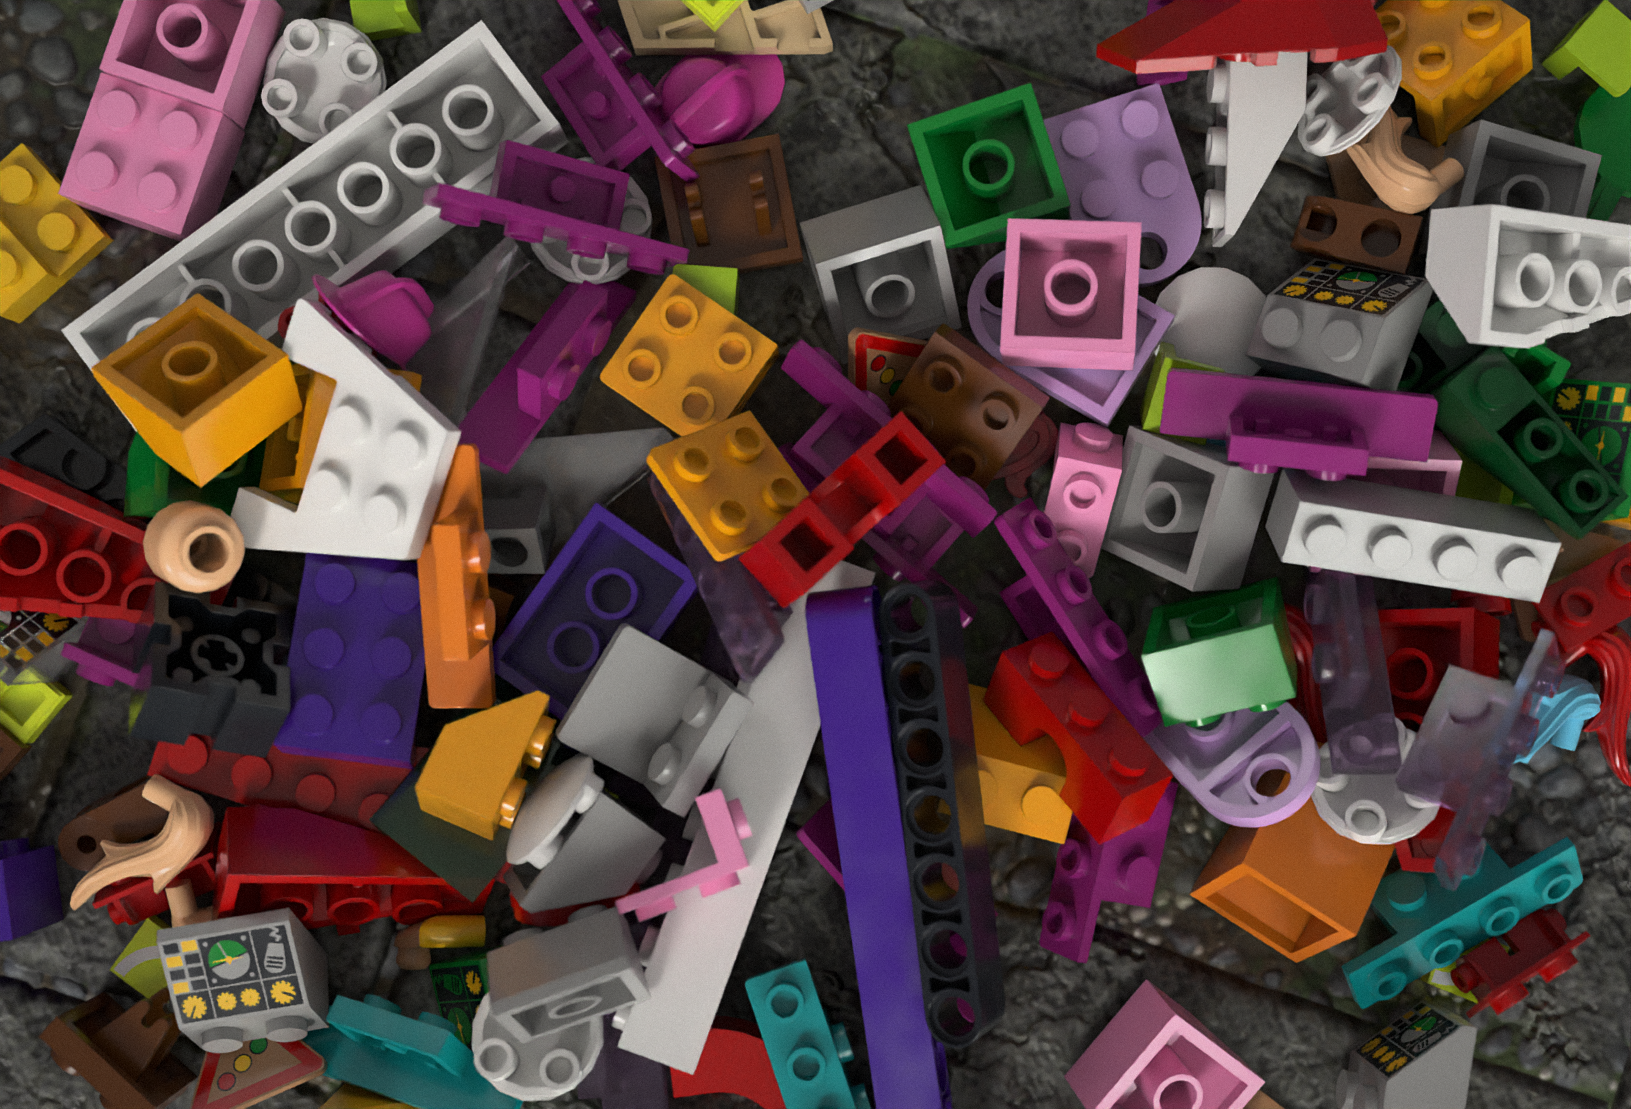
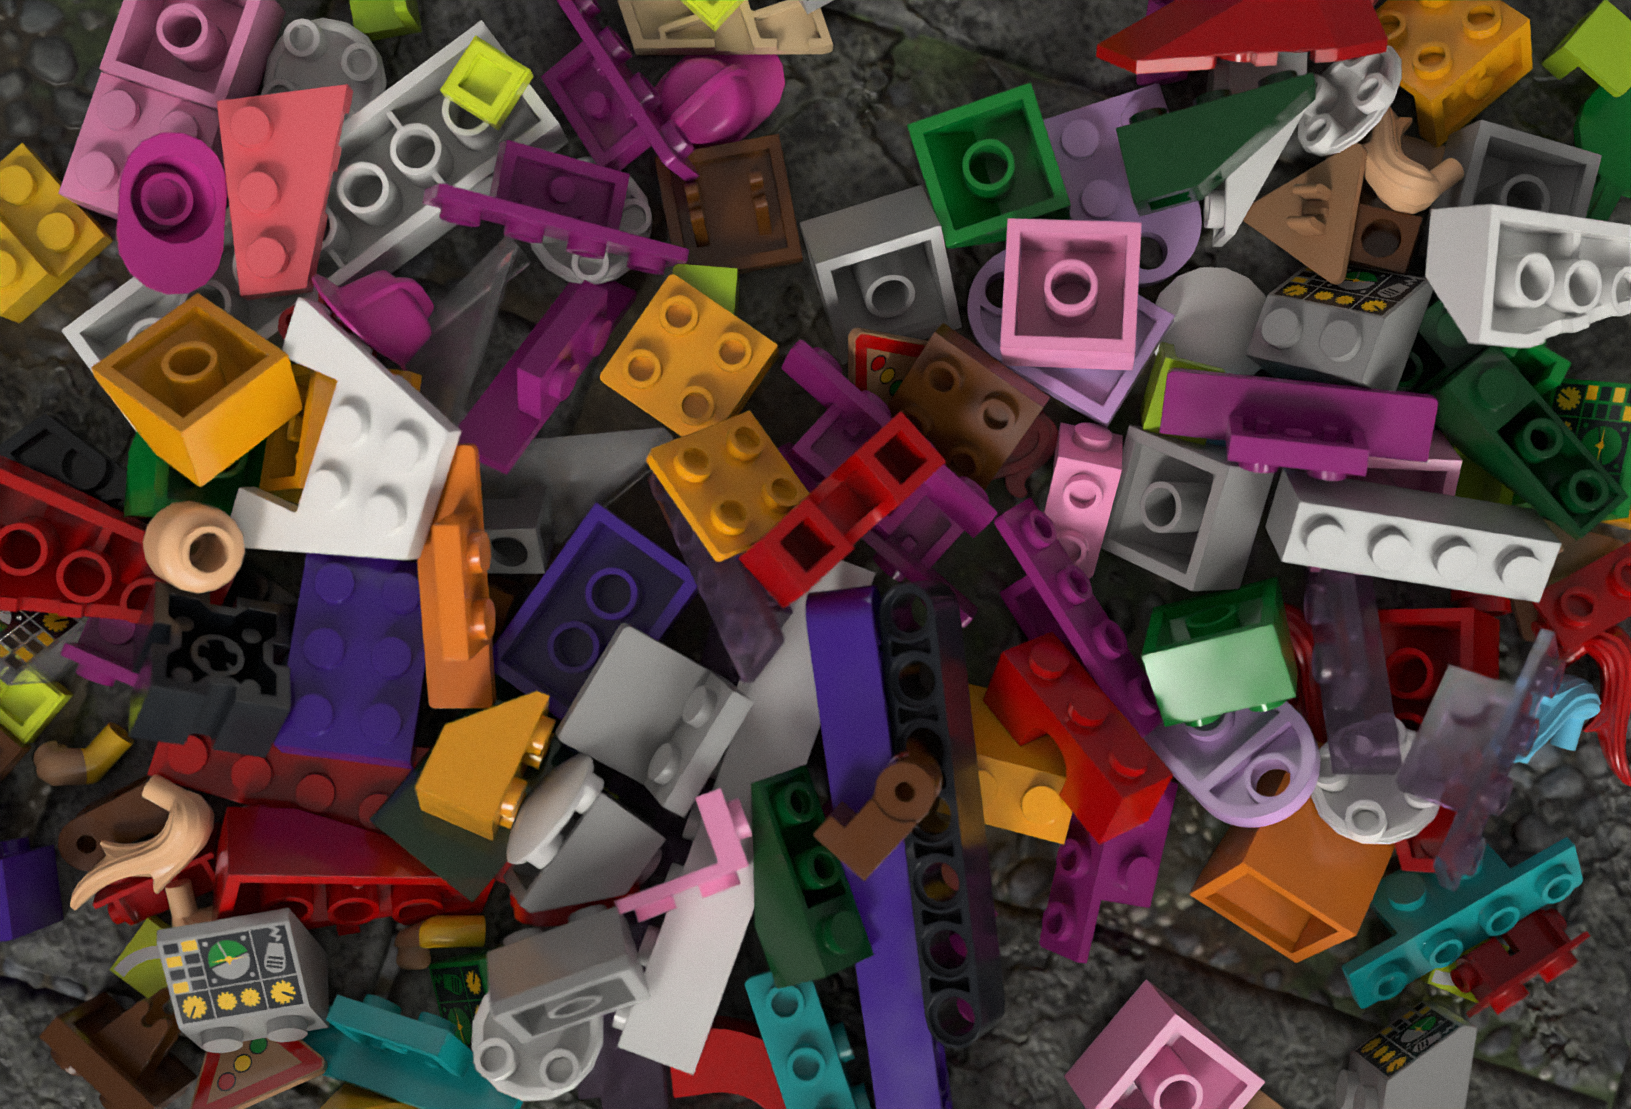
none -> arm [33,722,134,786]
none -> dark pink piece [116,133,227,295]
none -> coral wing [216,84,353,301]
none -> neon yellow tile [440,35,534,131]
none -> dark green slope [751,764,874,989]
none -> reddish brown leg [813,750,943,882]
none -> dark green slope [1116,70,1316,217]
none -> medium nougat piece [1243,143,1368,285]

